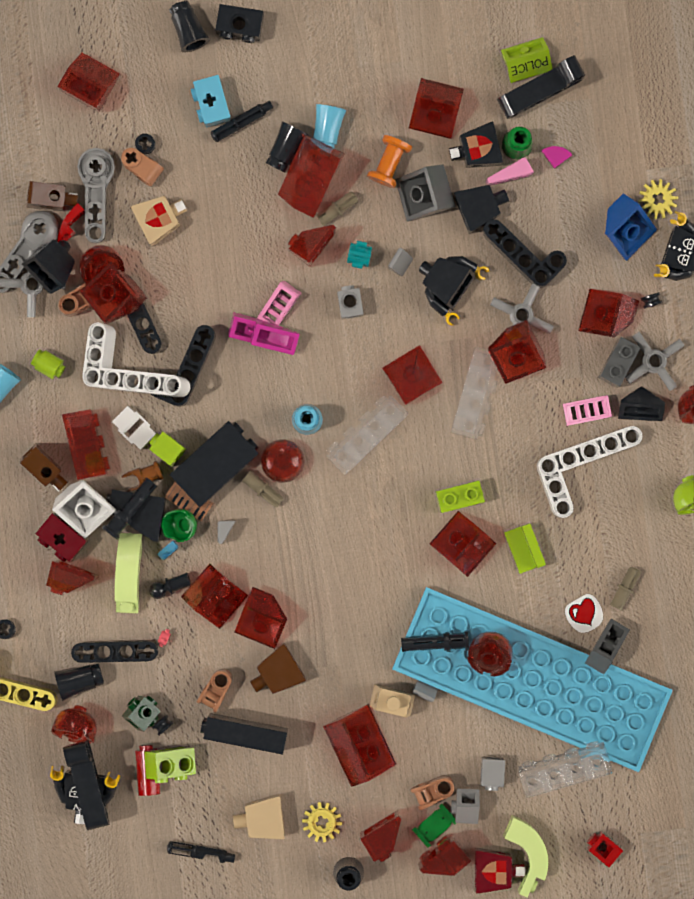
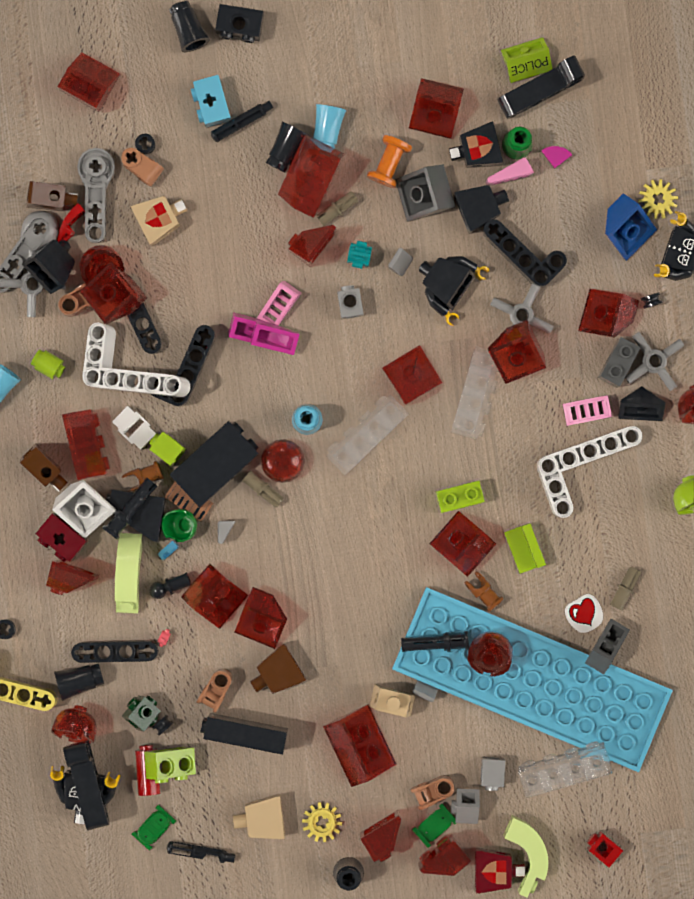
none -> green piece [131,804,176,851]
none -> dark orange piece [464,571,503,612]

